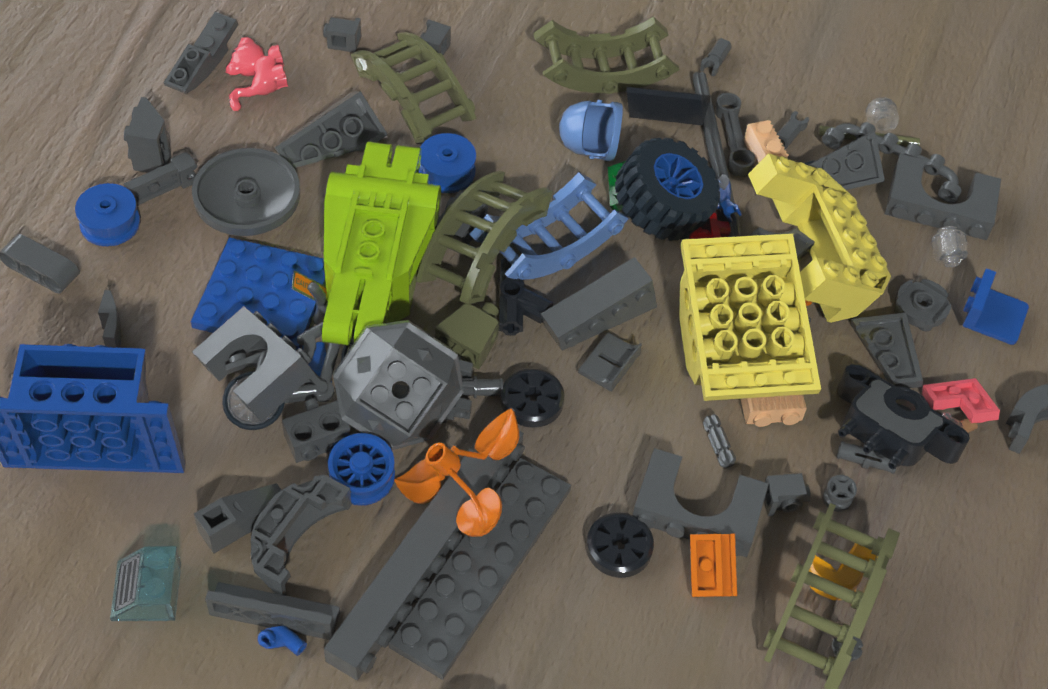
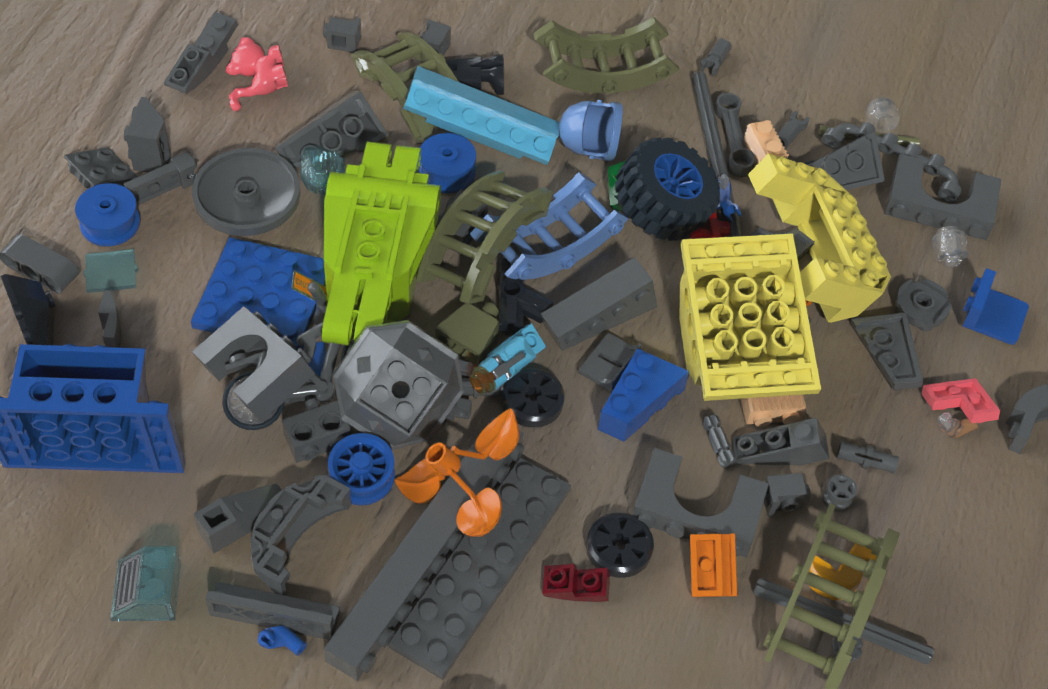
black slope [627,87,711,126] -> none
black piece [837,364,970,469] -> none
none -> black wedge [1,274,56,345]
none -> dark grey hinge [64,148,138,188]
none -> clear light blue piece [83,249,138,293]
none -> clear light blue hair [300,149,345,195]
none -> medium azure slope [403,66,559,165]
none -> black piece [446,54,504,95]
none -> medium azure plate [469,323,546,394]
none -> dark red slope [542,564,610,602]
none -> blue wedge [598,348,689,442]
none -> dark grey slope [732,418,829,465]
none -> dark grey axle [754,578,934,664]

